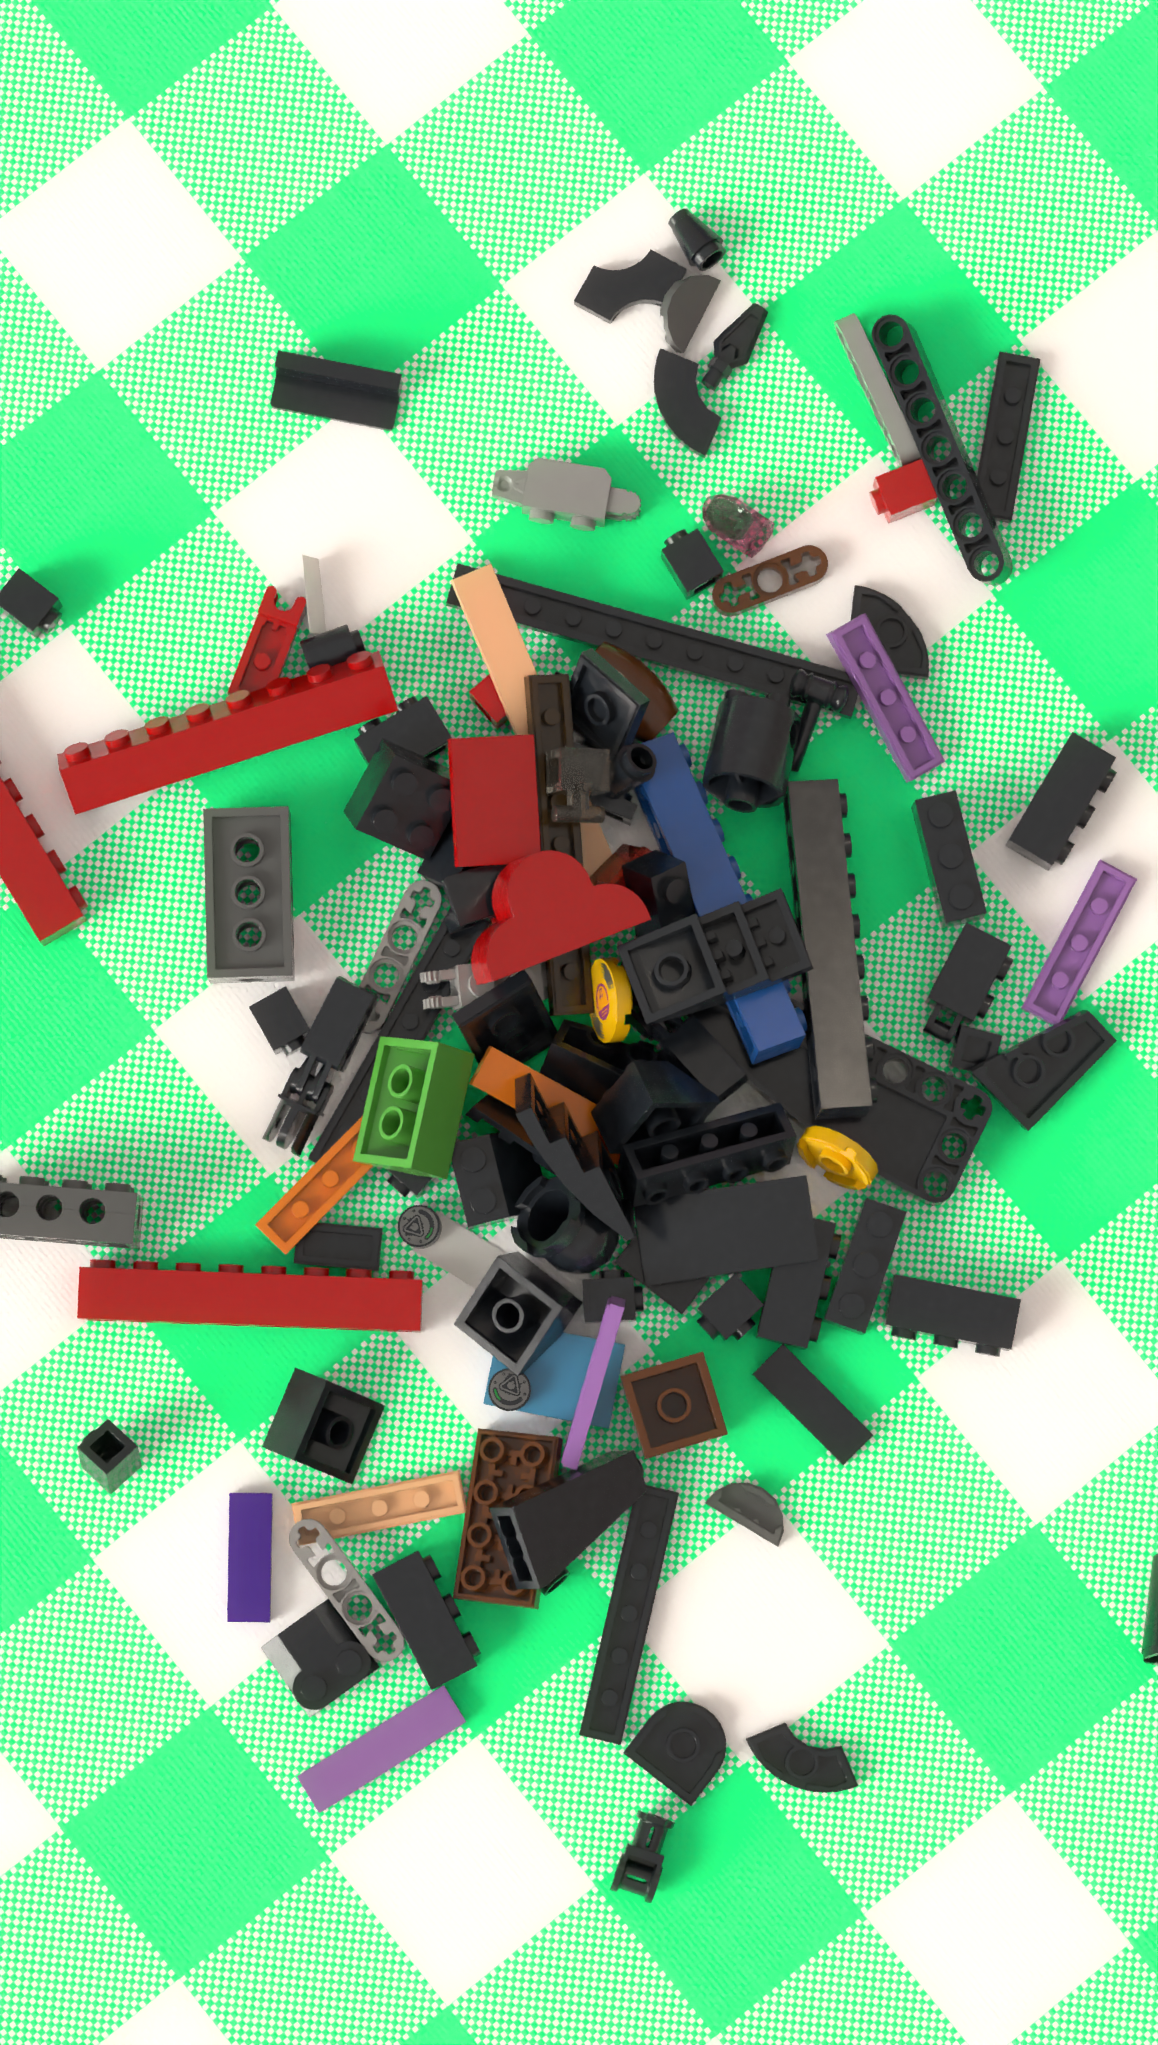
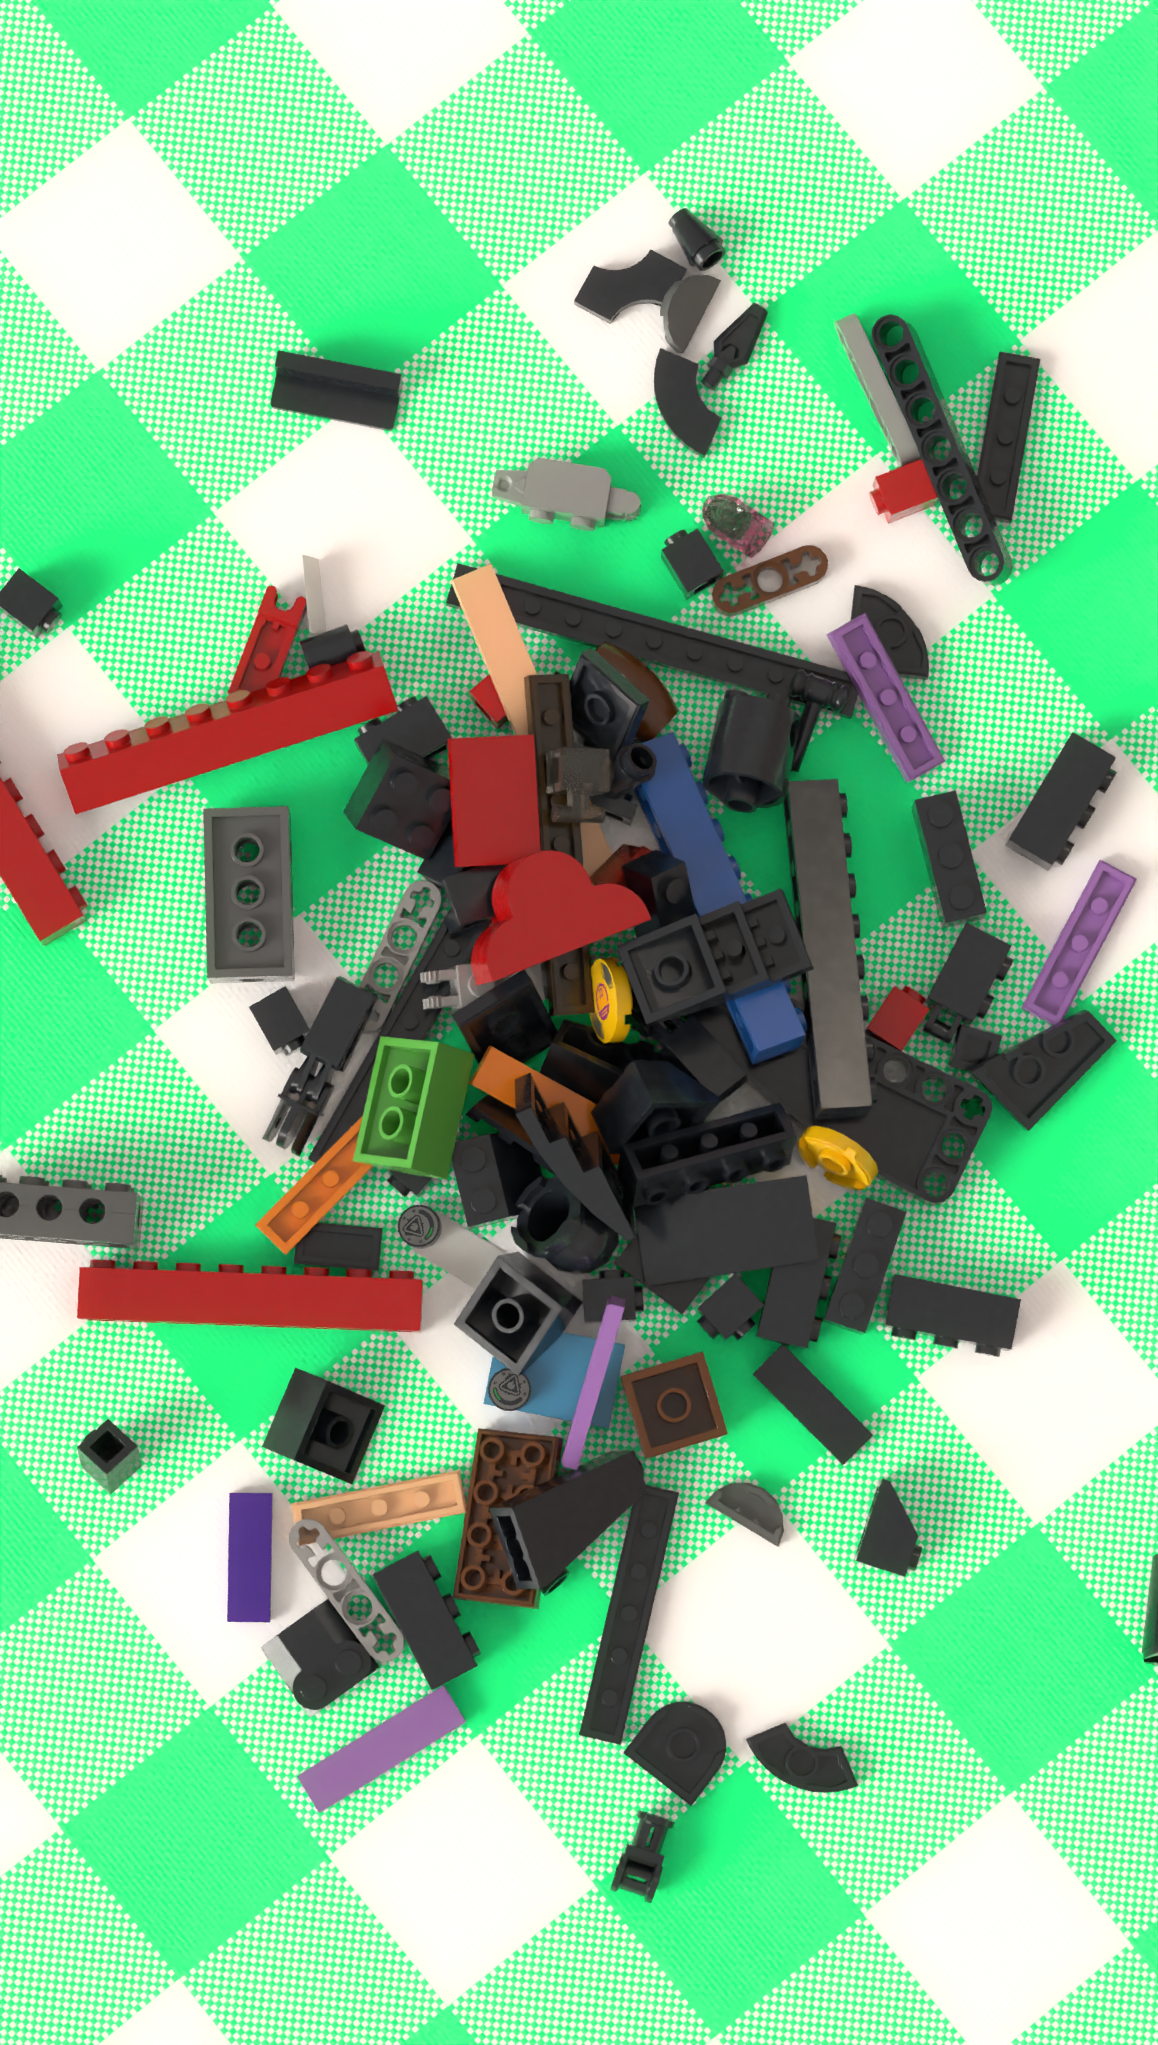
none -> black slope [853,1479,922,1577]
none -> red brick [865,985,930,1051]

